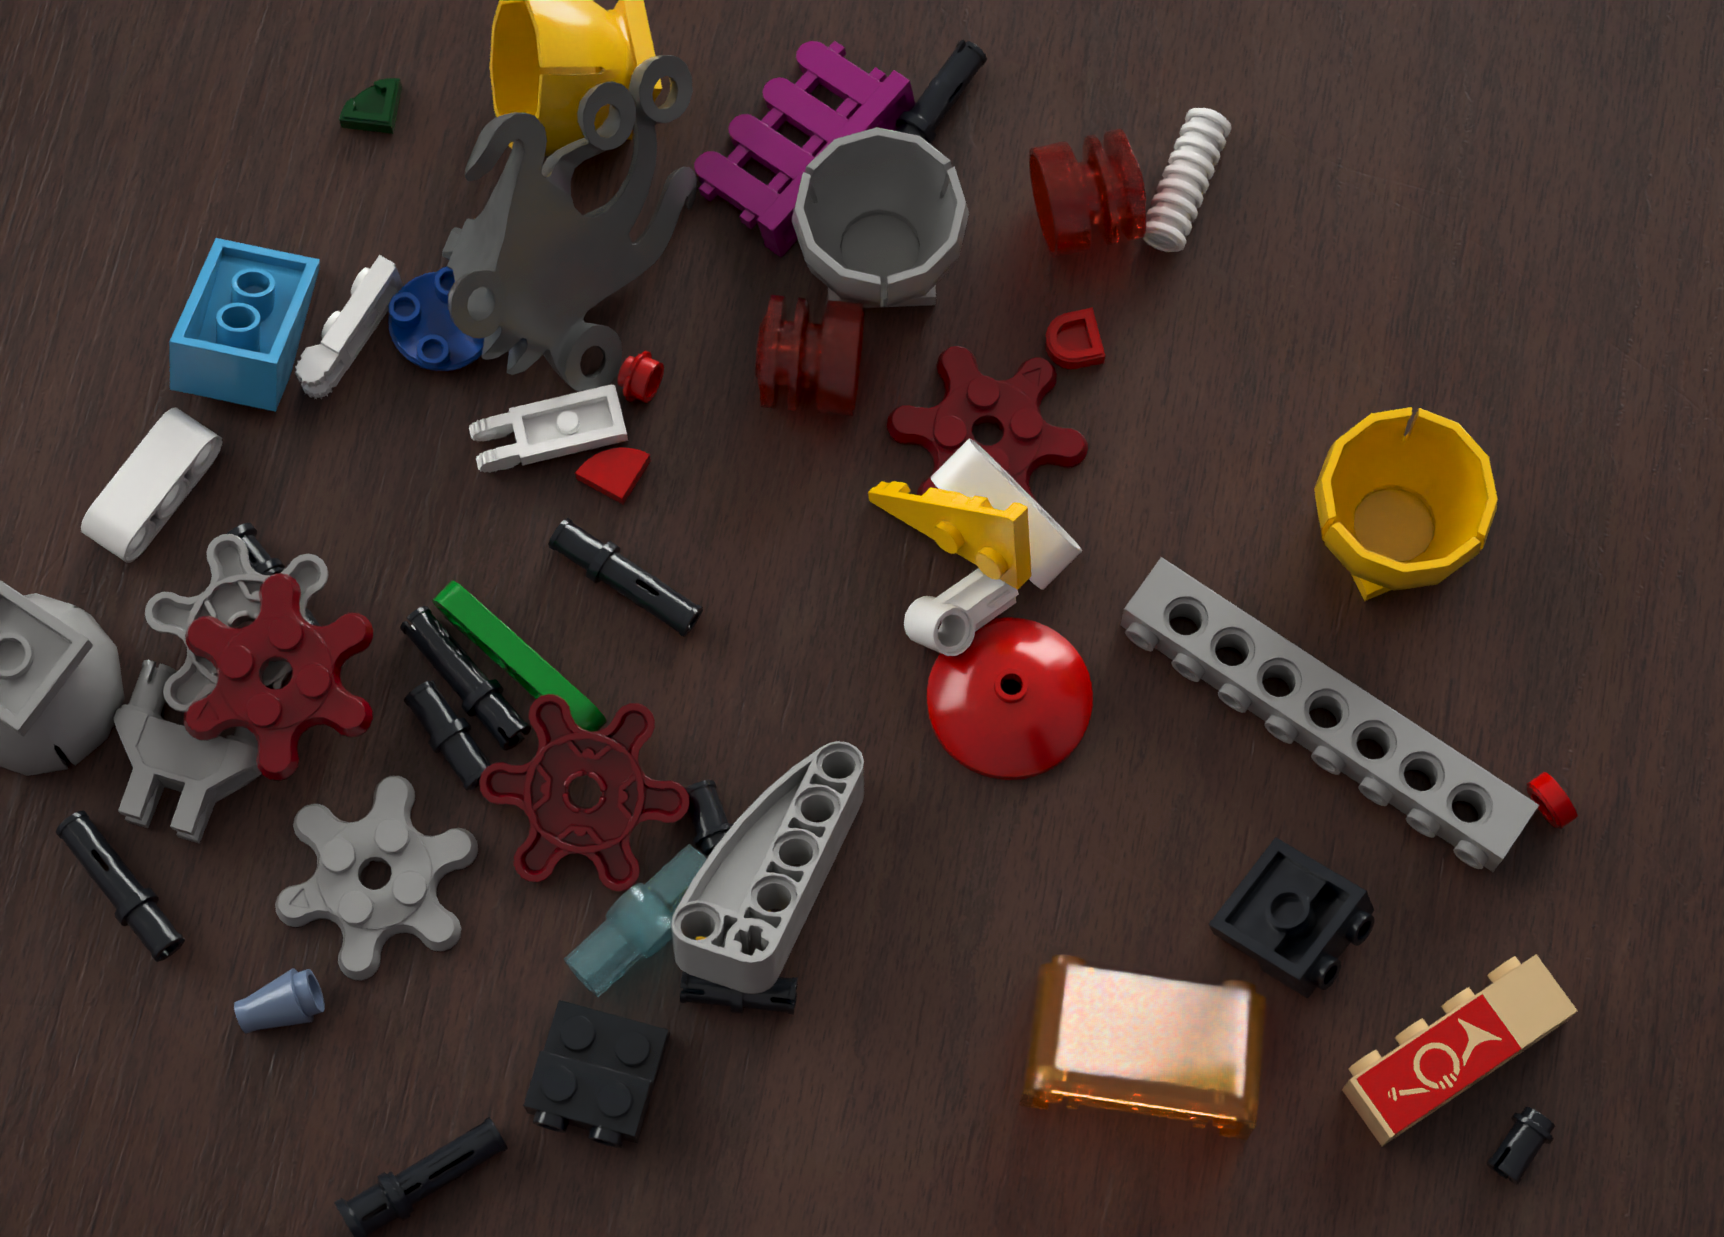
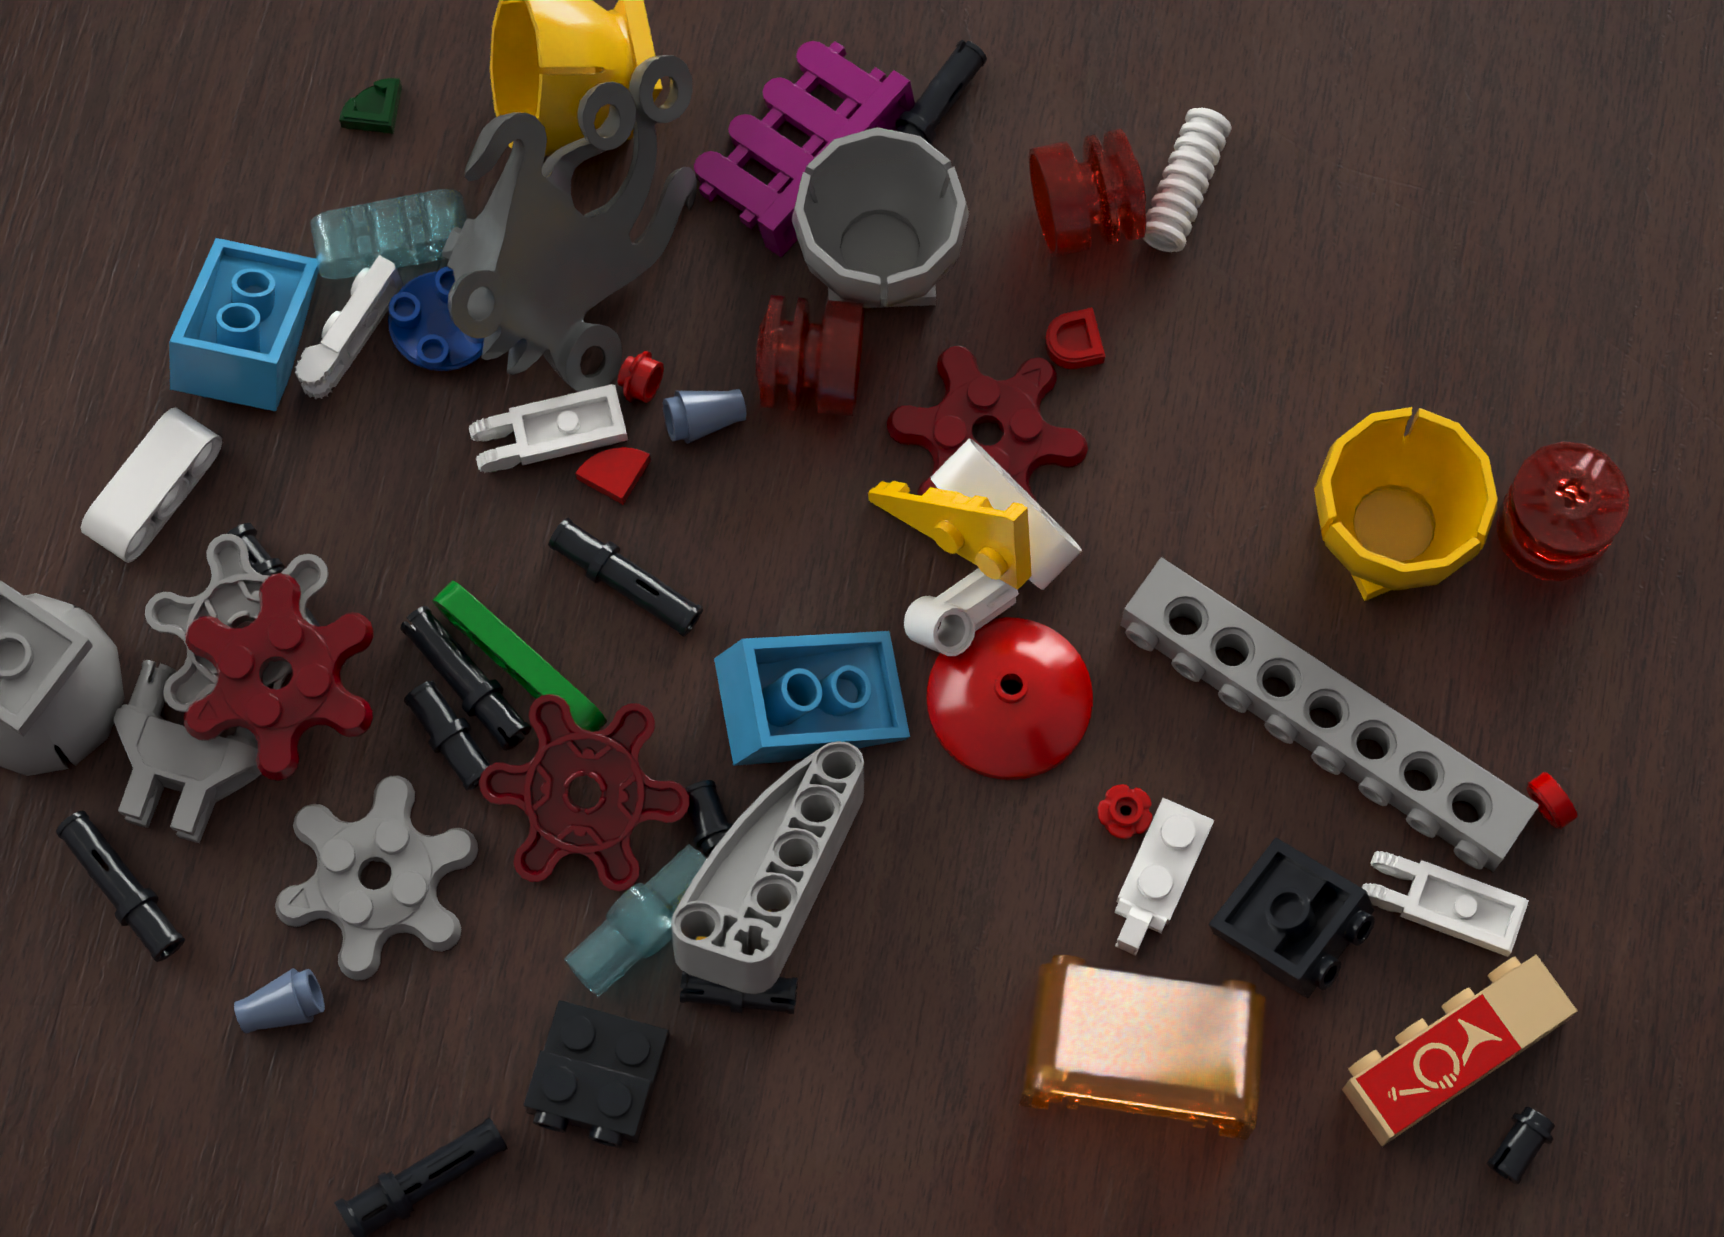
none -> clear light blue beam [310,189,467,279]
none -> sand blue cone [663,389,746,444]
none -> dark azure slope [714,631,910,766]
none -> red plate [1097,784,1153,839]
none -> white hinge [1114,798,1214,956]
none -> white hinge [1362,851,1529,957]
none -> clear red wheel [1497,441,1629,581]

